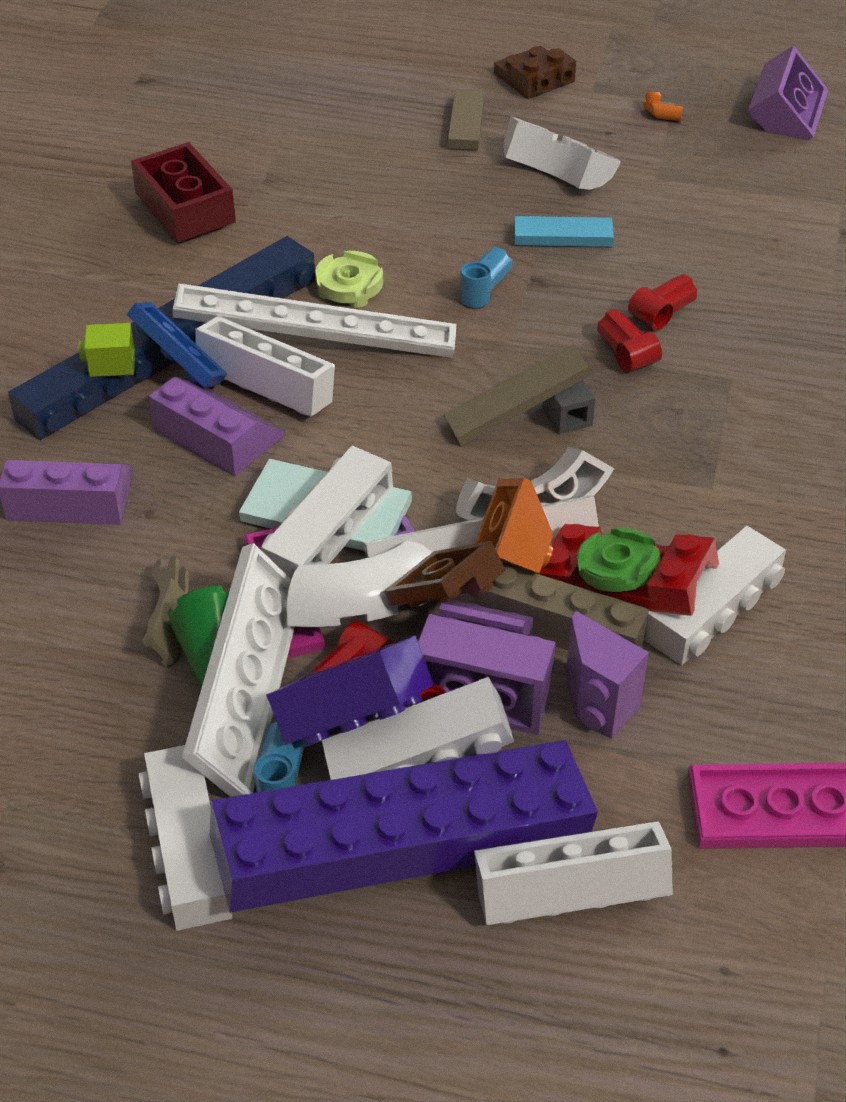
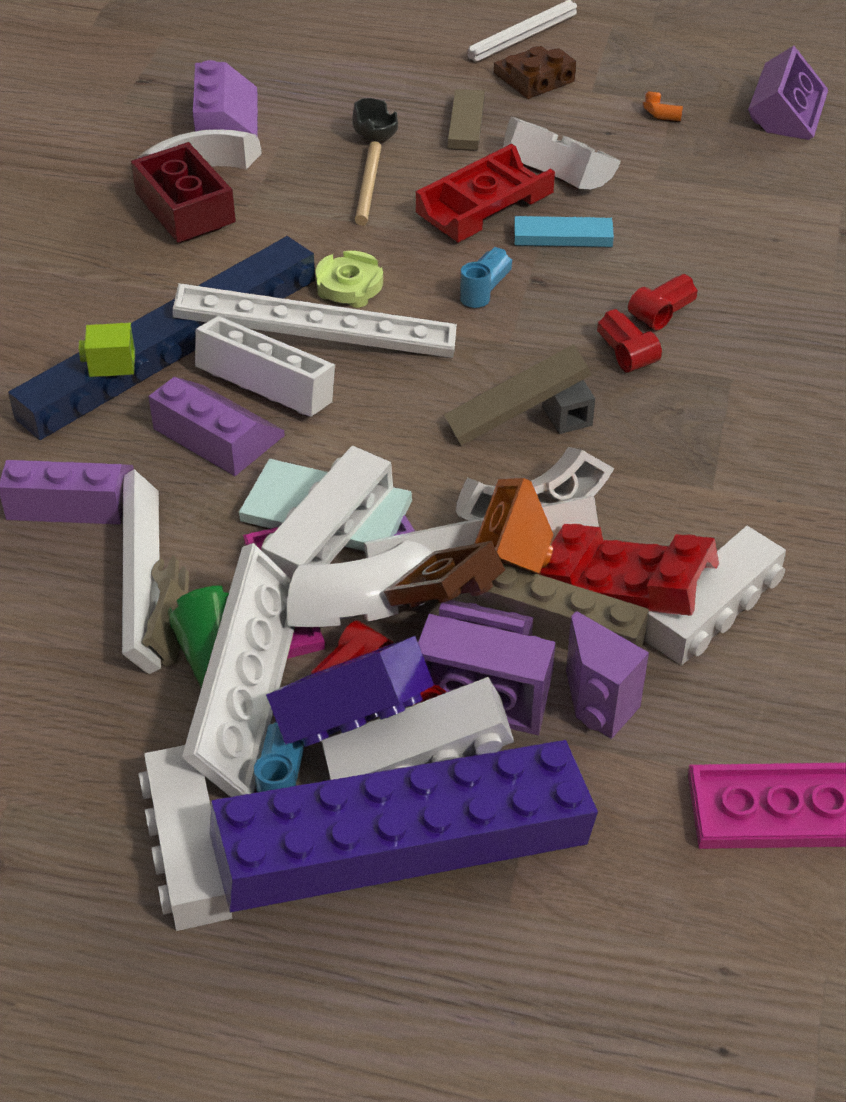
blue plate [126,302,227,388] -> none
white brick [474,821,673,925] -> none
bright green tile [577,528,660,592] -> none
none -> white tile [122,469,161,674]
none -> white brick [137,130,262,170]
none -> medium lavender slope [193,60,258,137]
none -> pearl dark grey hair [352,98,398,141]
none -> tan bar [355,141,381,226]
none -> red piece [416,144,555,242]
none -> white axle [468,0,577,62]

